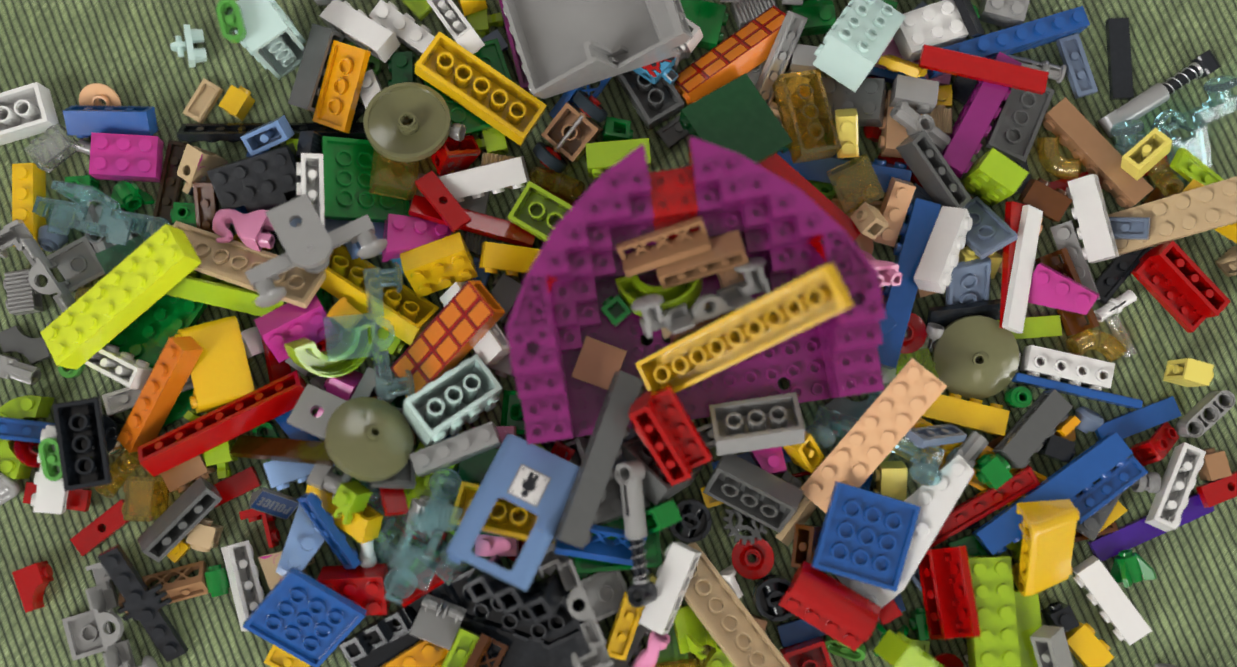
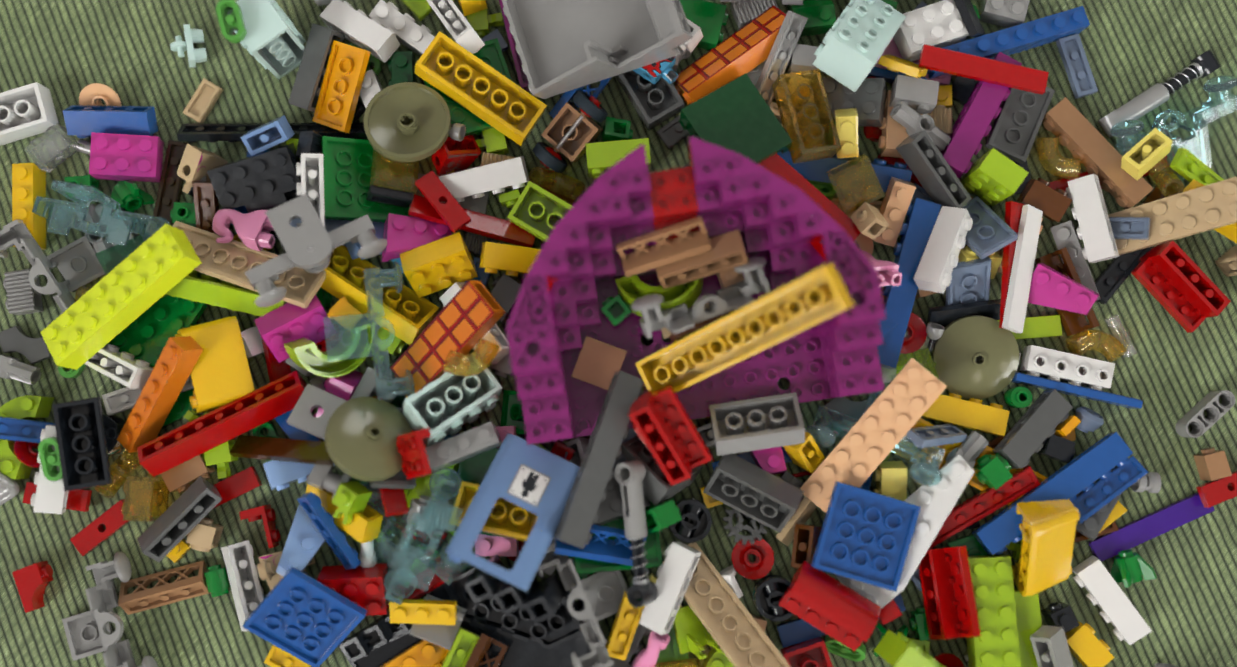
sand blue cone [38,225,68,252] -> none
black hinge [97,544,188,662] -> none
yellow brick [218,85,255,121] -> none
slope [249,487,299,520] -> none
light grey pin [1007,54,1067,84] -> none
white pin [1094,290,1137,322] -> none
blue tile [1095,396,1182,440] -> none
black tile [1105,18,1134,100] -> none
red bracket [1130,422,1179,466] -> none
white brick [1145,442,1206,532] -> none
light yellow brick [1163,358,1214,387] -> none
none -> tan plate [257,559,275,581]
none -> black tile [366,185,413,208]
none -> yellow plate [389,599,457,625]
none -> red piece [396,428,432,479]
none -> clear yellow cylinder [443,338,500,377]
none -> lime plate [498,189,520,208]

